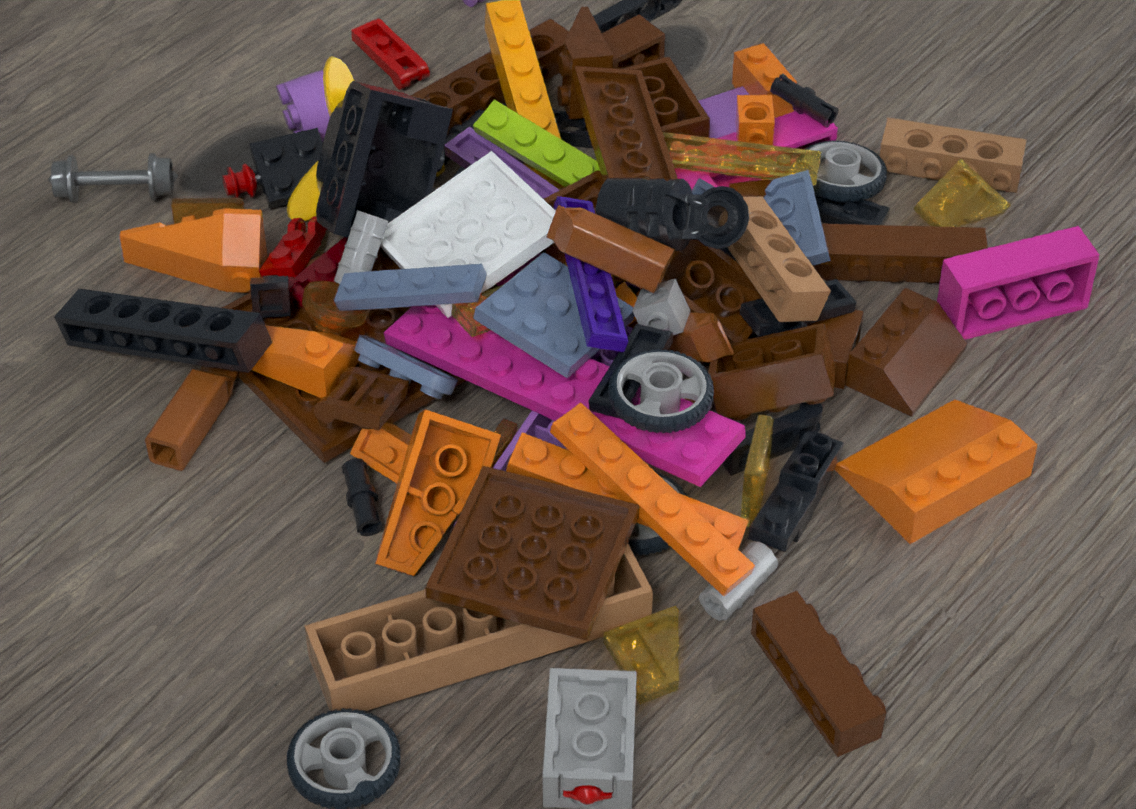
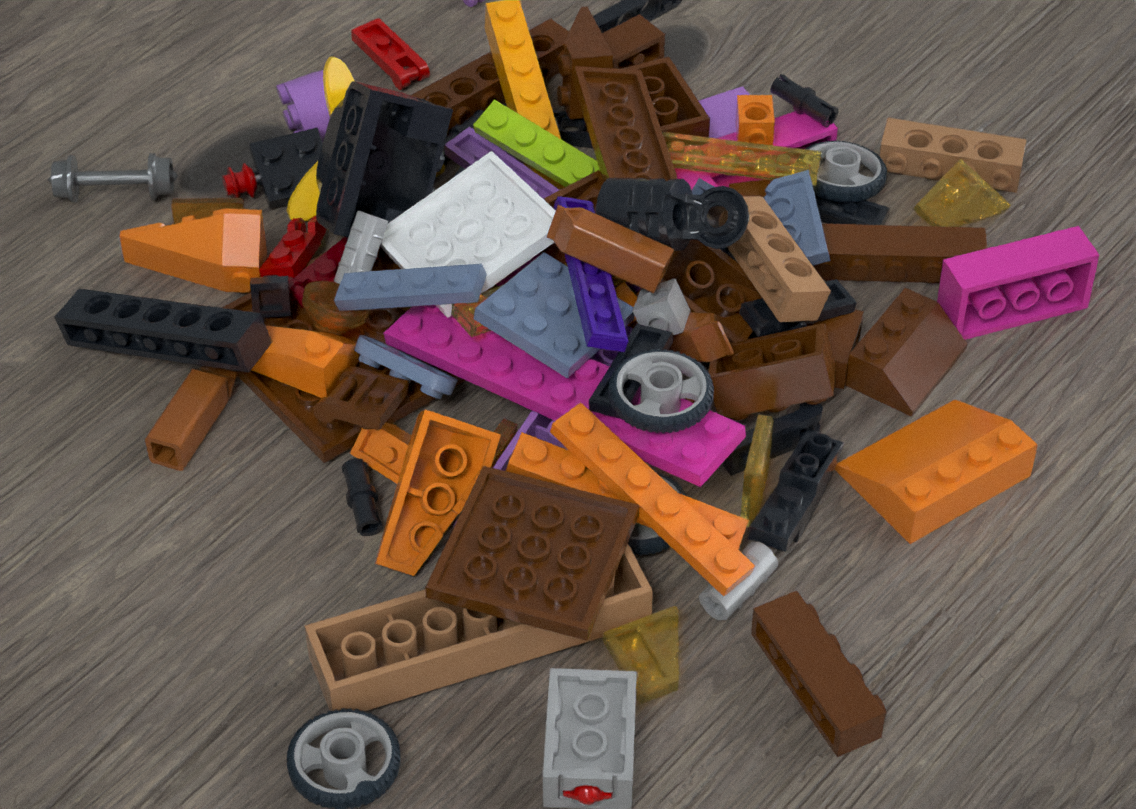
orange brick [732,43,797,118] -> none

